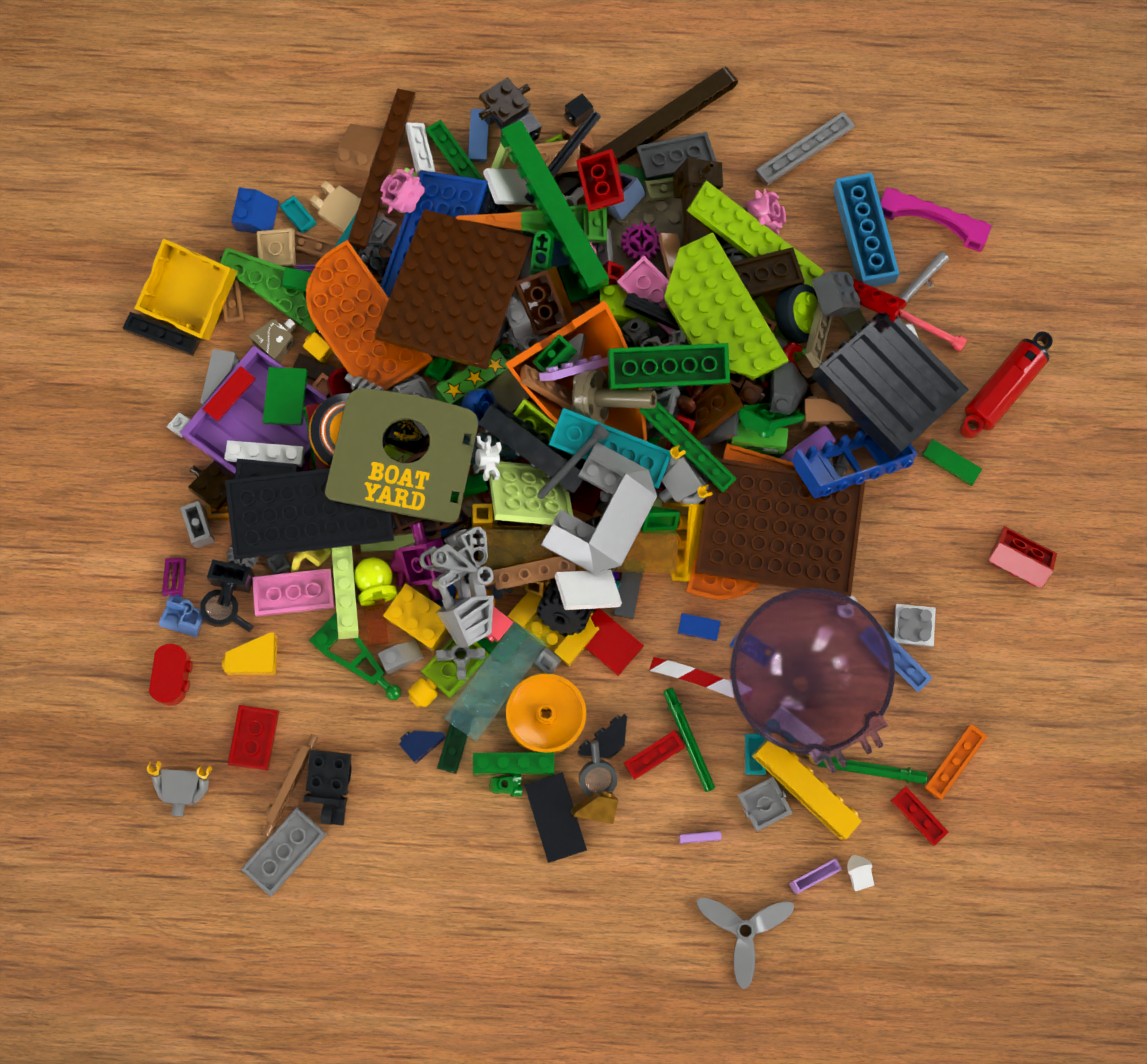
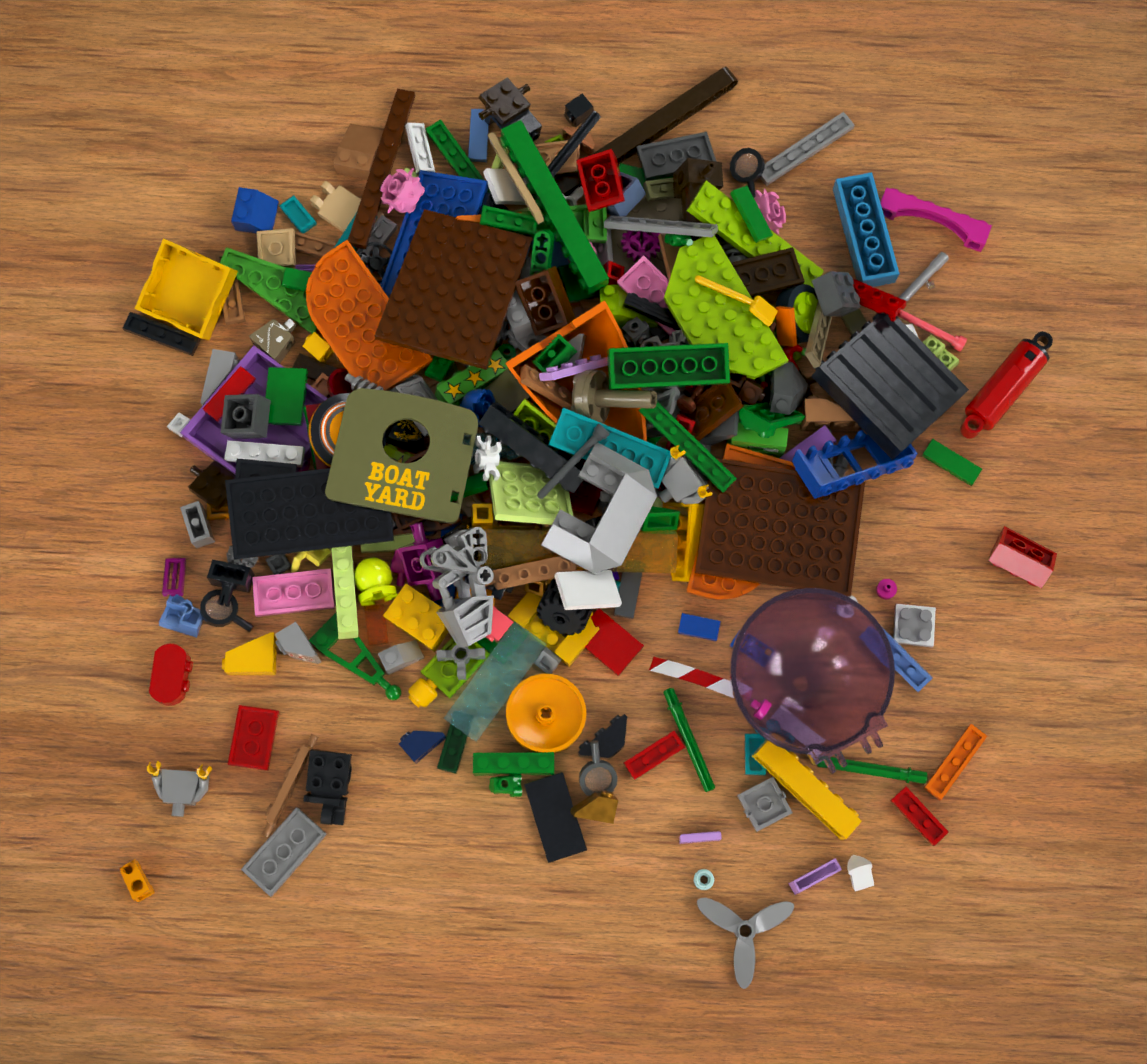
none -> light orange leg [120,859,155,902]
none -> dark grey brick [220,394,271,439]
none -> light grey slope [275,622,322,664]
none -> green tile [480,205,538,237]
none -> tan tile [488,132,544,224]
none -> light grey tile [604,215,718,237]
none -> green piece [664,234,693,247]
none -> light aqua plate [693,869,714,890]
none -> yellow piece [694,275,778,327]
none -> piece [730,148,765,197]
none -> green tile [730,186,773,243]
none -> dark pink tile [750,699,772,720]
none -> orange tile [775,306,797,347]
none -> dark pink tile [876,579,897,600]
none -> yellowish green slope [923,335,959,371]

